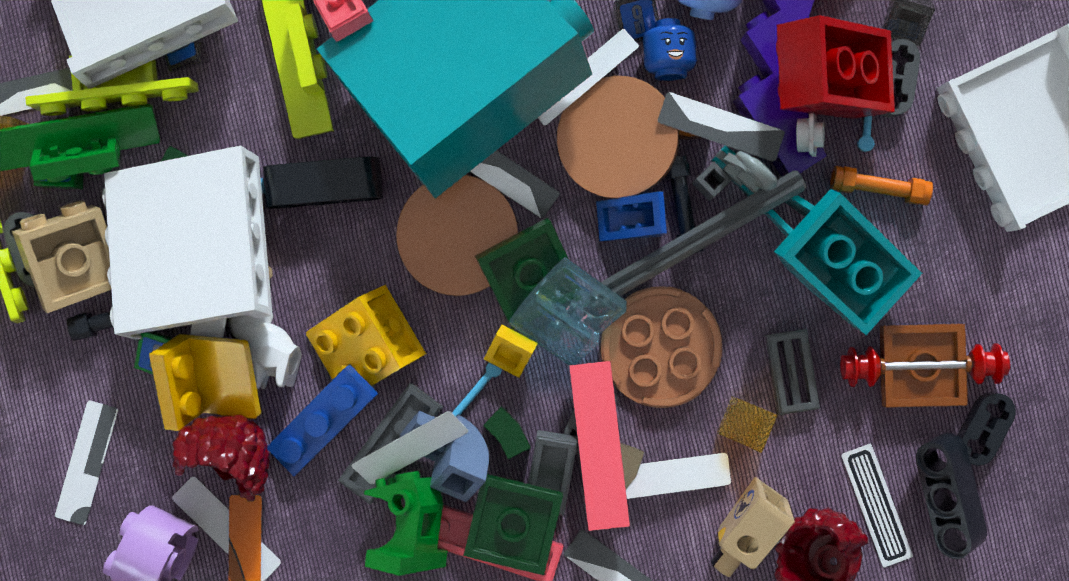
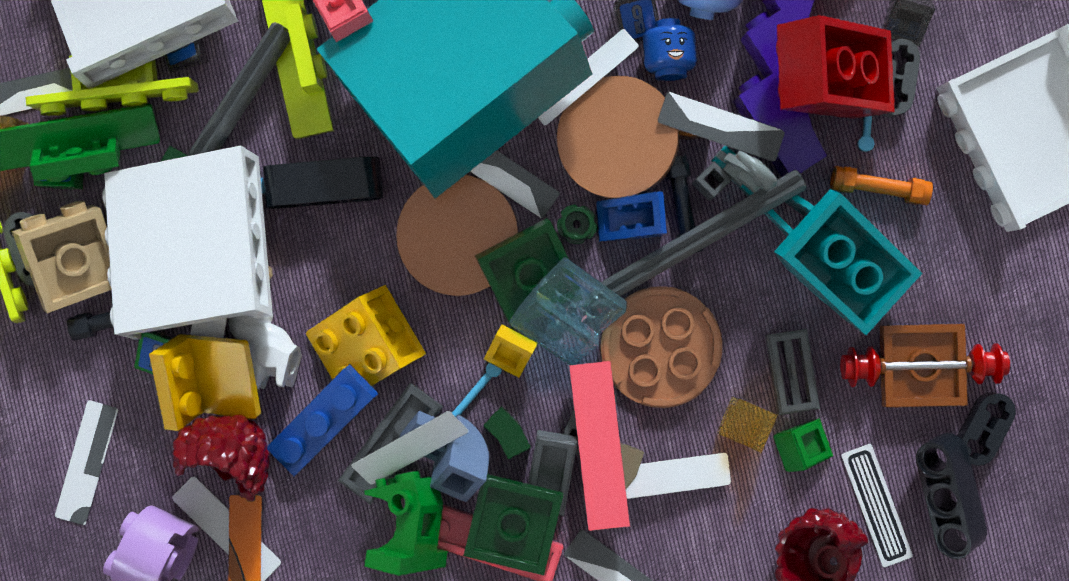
tan torso [711,477,795,577] -> none
white plate [796,113,825,157] -> none
none -> dark grey axle [189,22,291,156]
none -> dark green plate [557,205,597,244]
none -> green slope [773,418,833,472]

